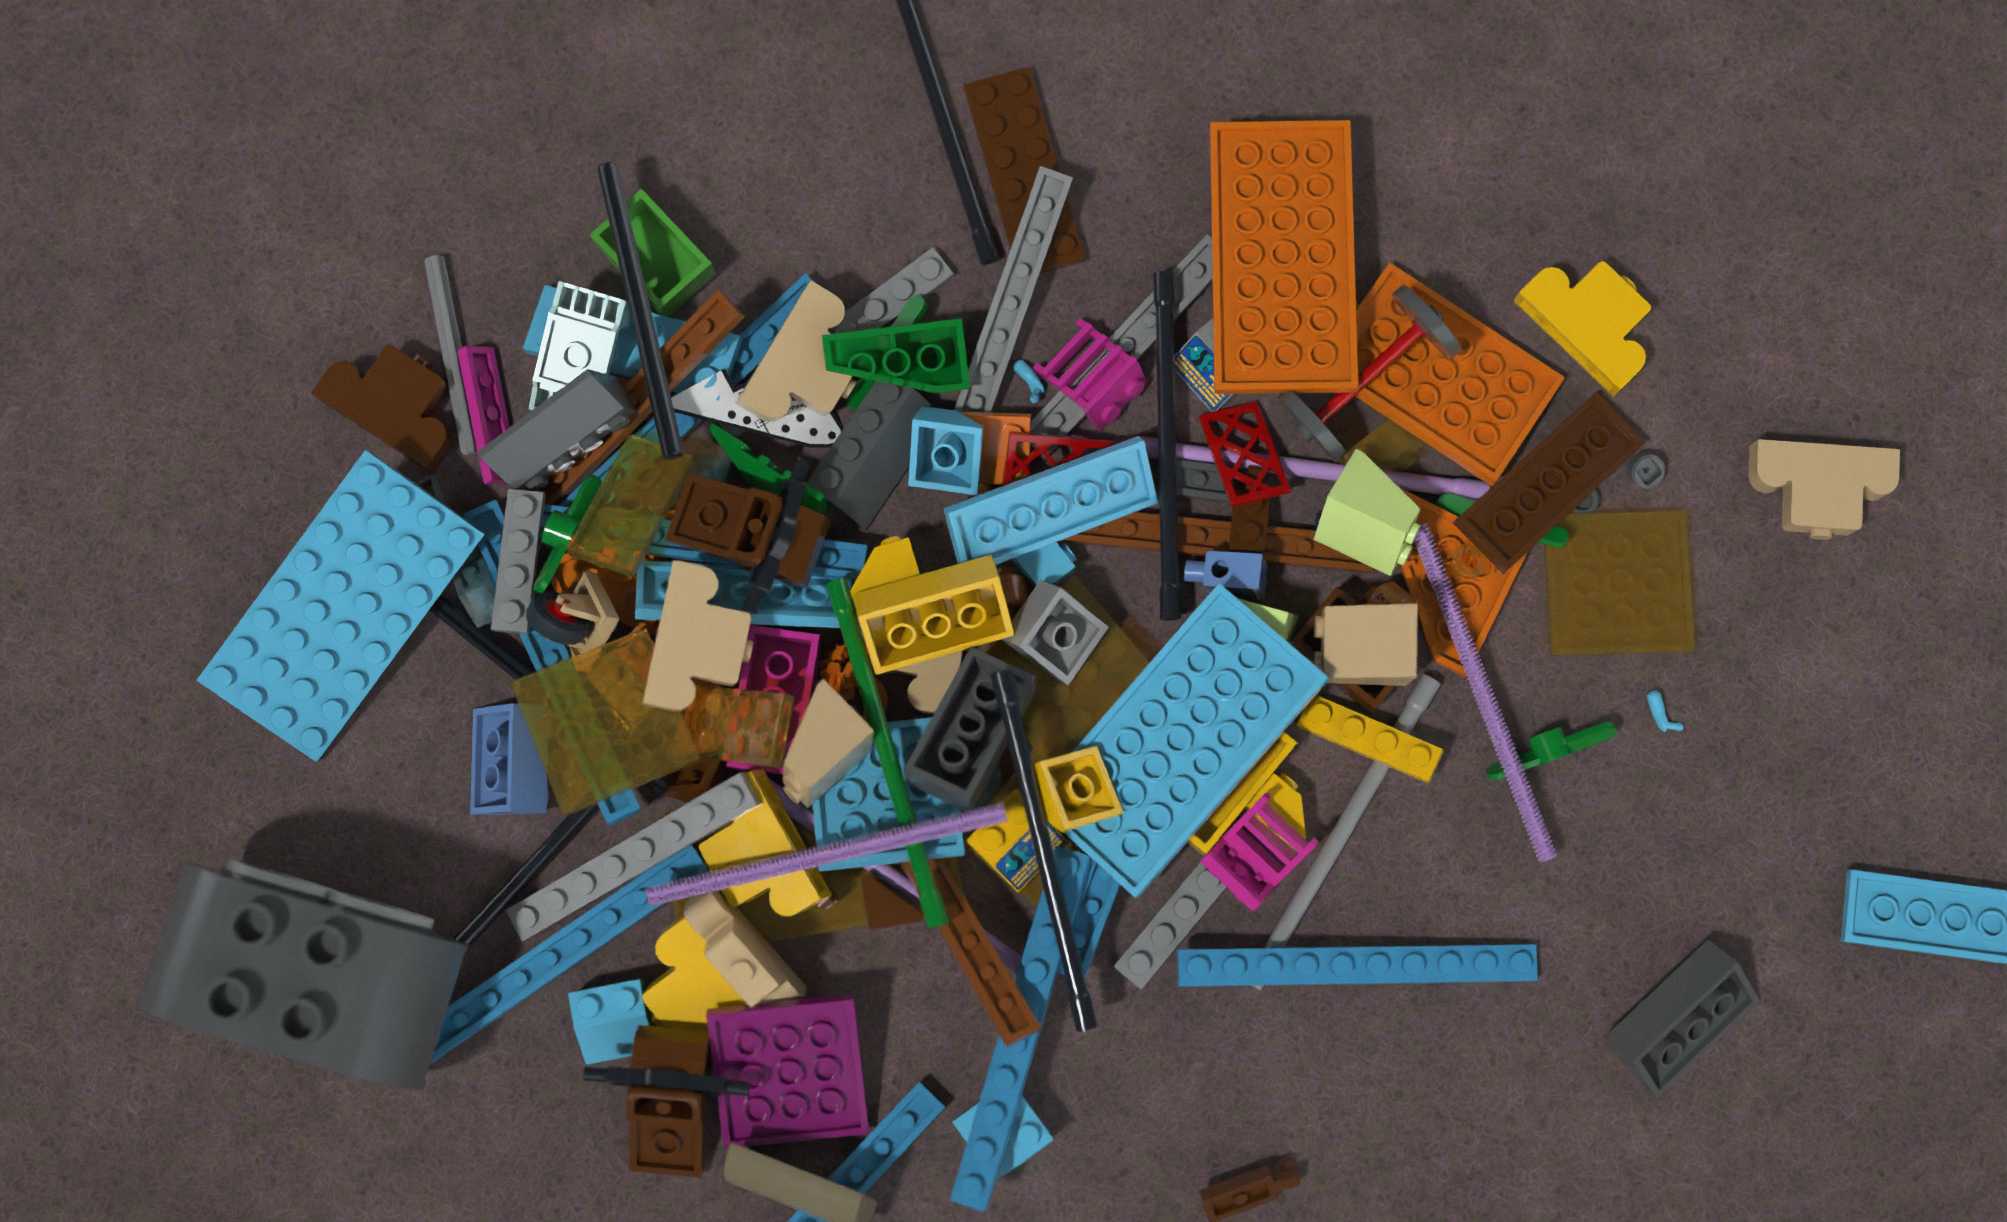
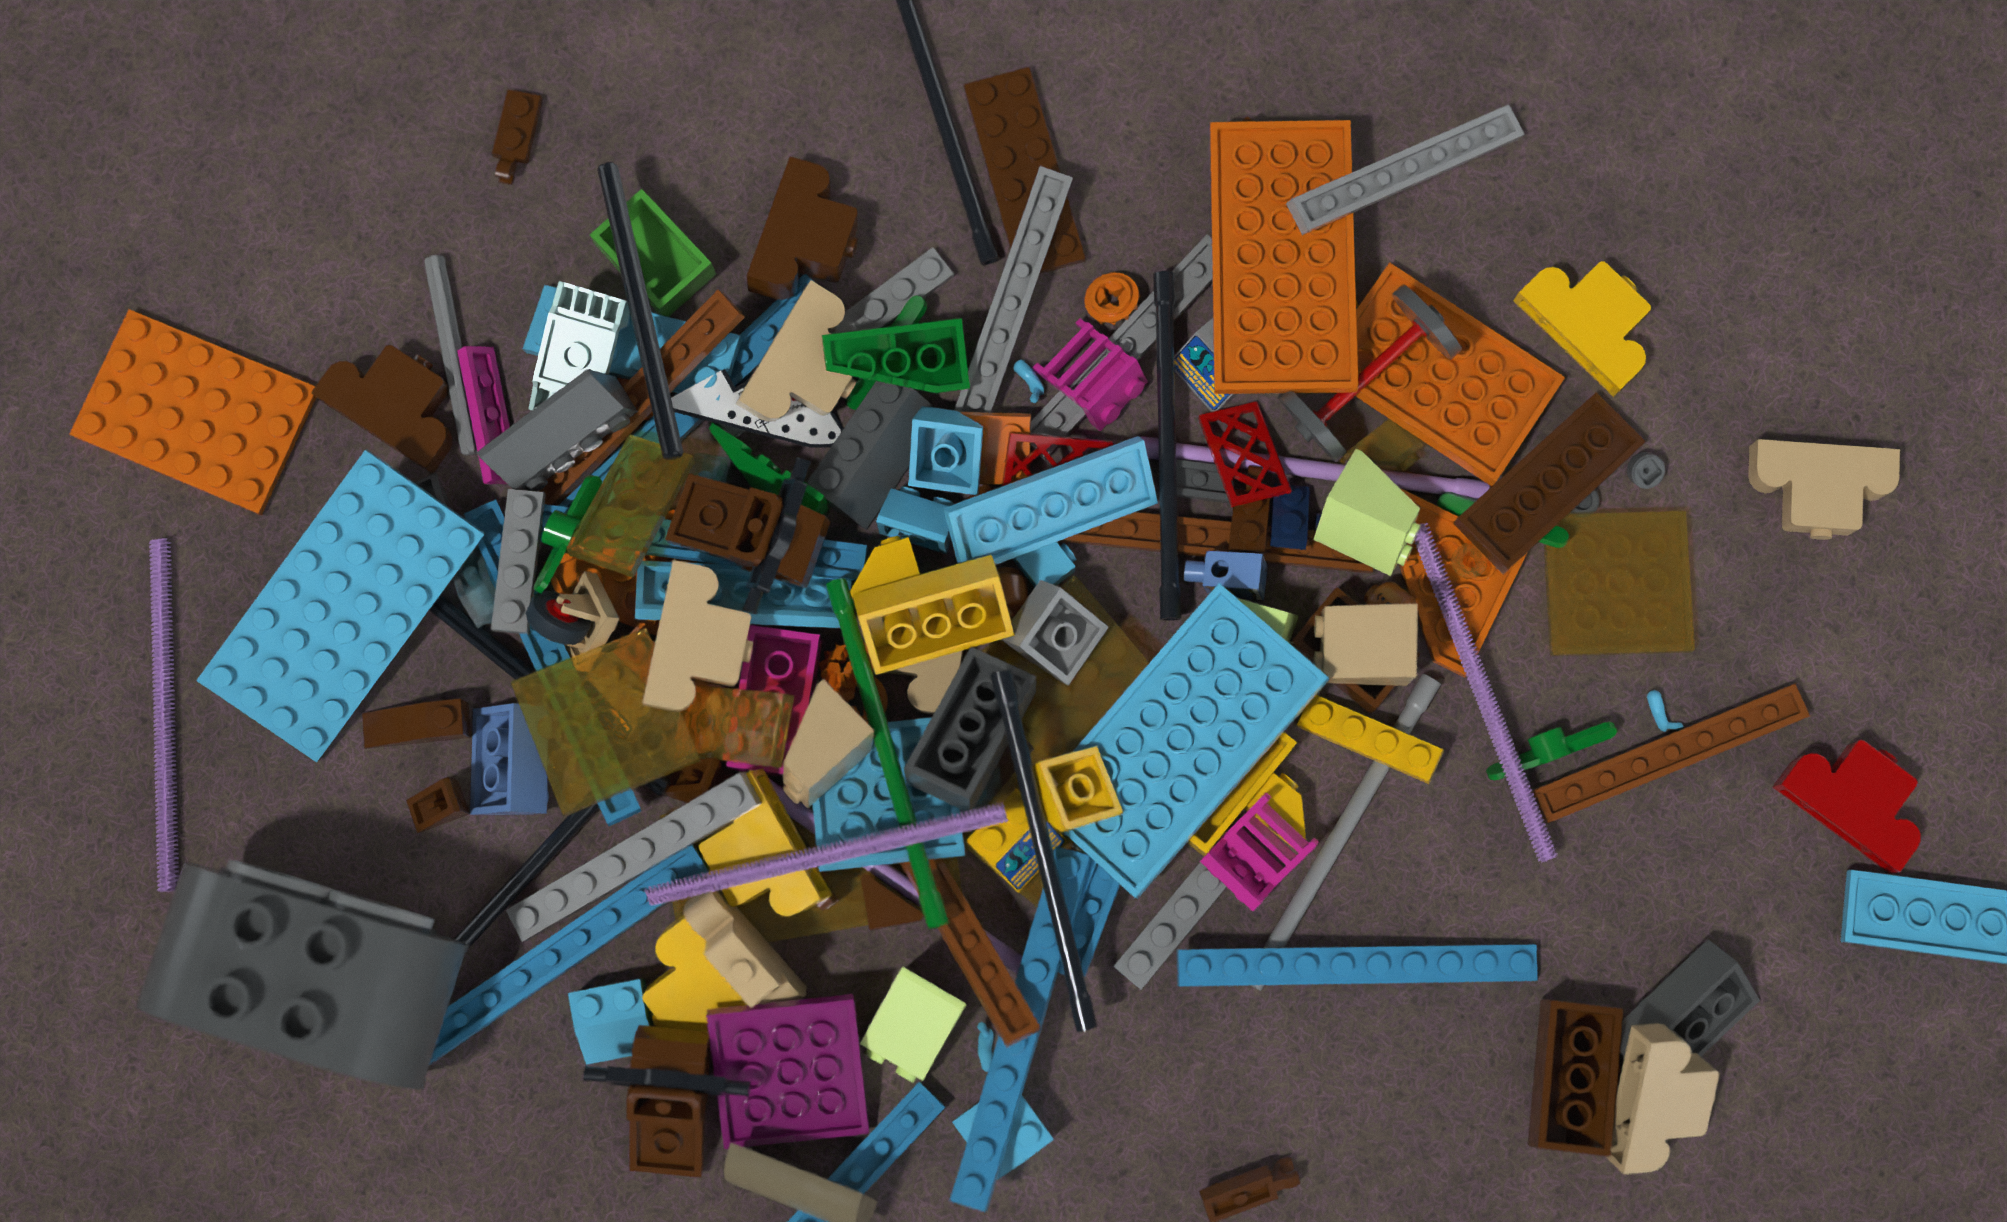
none -> orange plate [69,309,316,516]
none -> lavender axle [149,538,179,892]
none -> reddish brown slope [362,699,471,749]
none -> reddish brown slope [406,777,470,833]
none -> reddish brown plate [492,89,543,185]
none -> reddish brown brick [746,156,858,300]
none -> yellowish green slope [860,967,967,1083]
none -> medium azure slope [876,486,954,554]
none -> medium azure piece [977,1022,994,1072]
none -> orange gear [1084,272,1140,326]
none -> dark blue plate [1270,483,1310,550]
none -> light grey plate [1286,104,1525,235]
none -> reddish brown slope [1527,1000,1623,1157]
none -> dark orange plate [1531,683,1810,824]
none -> tan brick [1605,1024,1719,1174]
none -> red brick [1773,740,1921,874]

